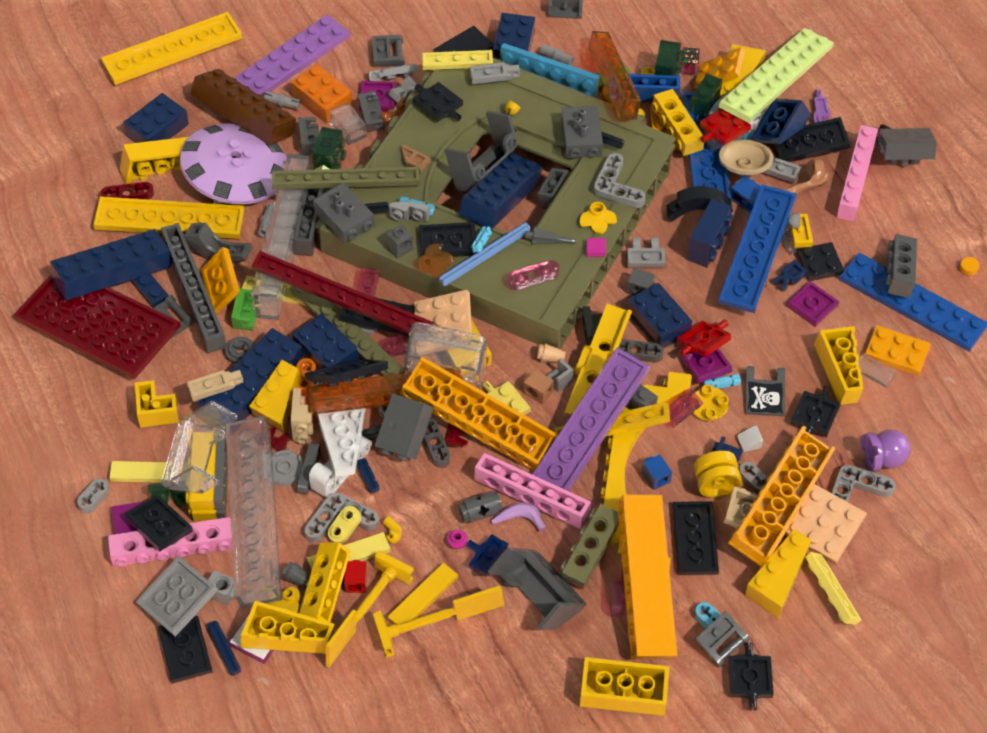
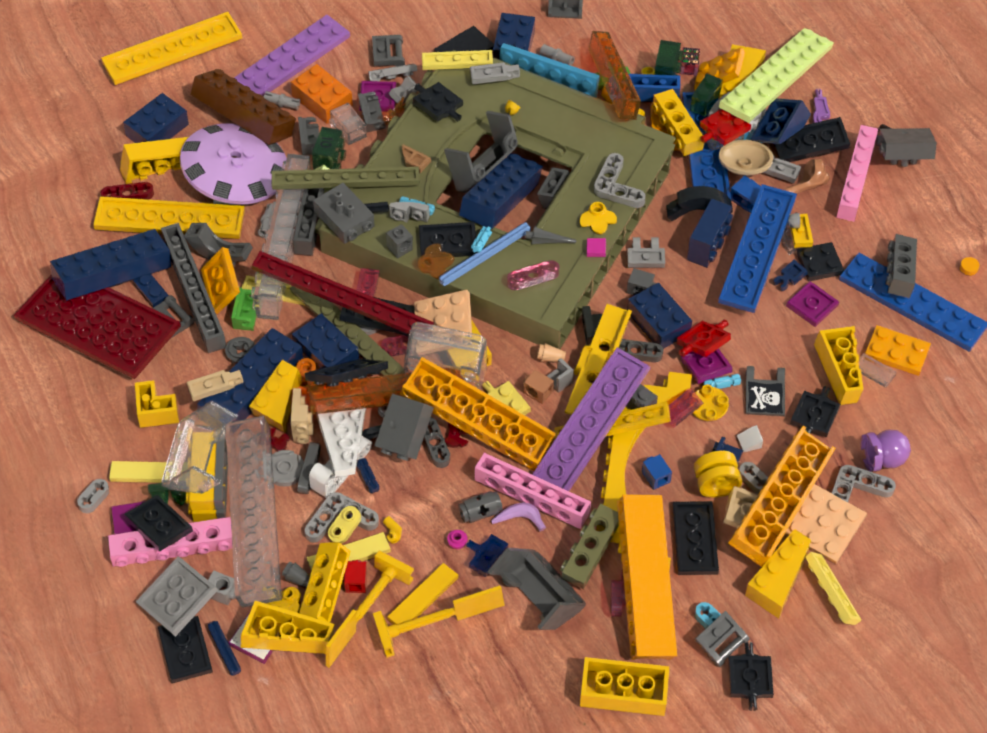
dark grey piece [561,106,625,158] -> none

